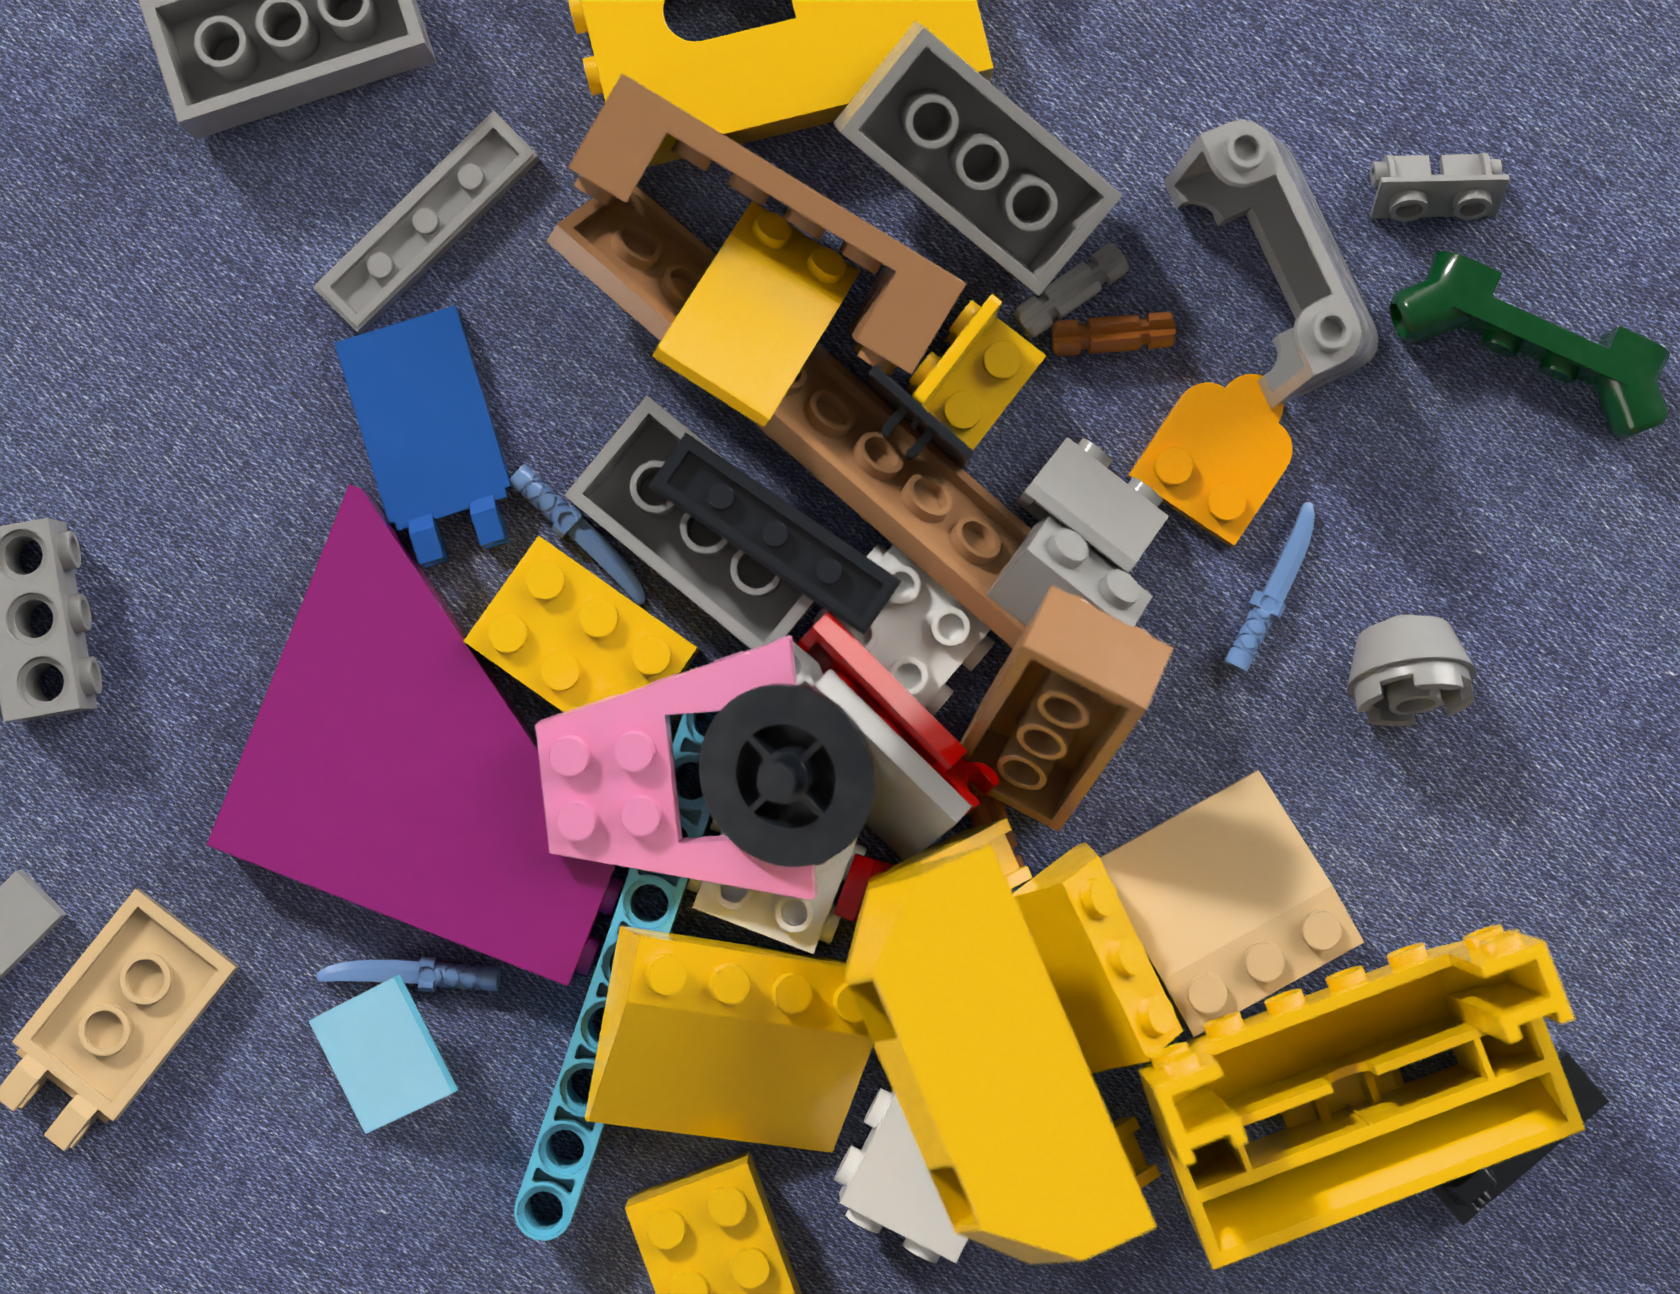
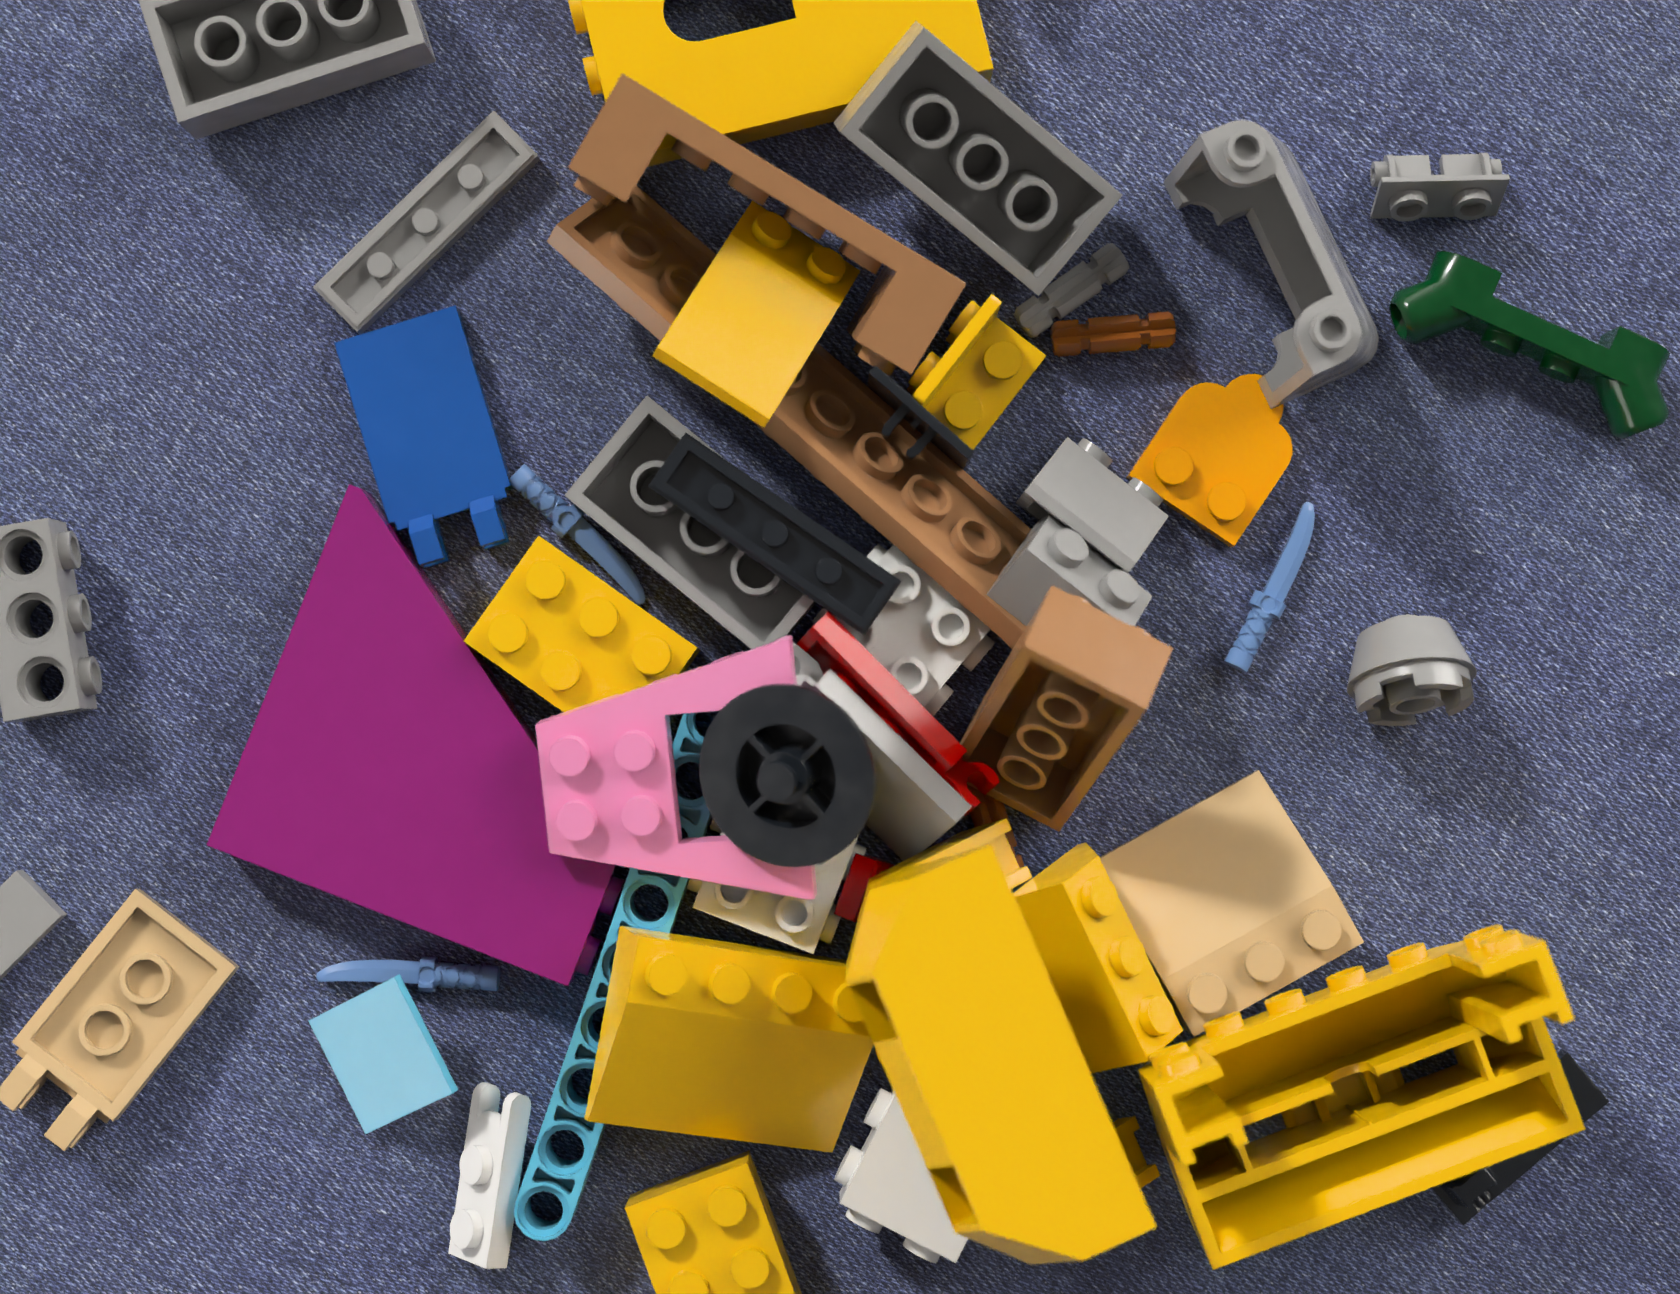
none -> white hinge [448,1082,531,1269]

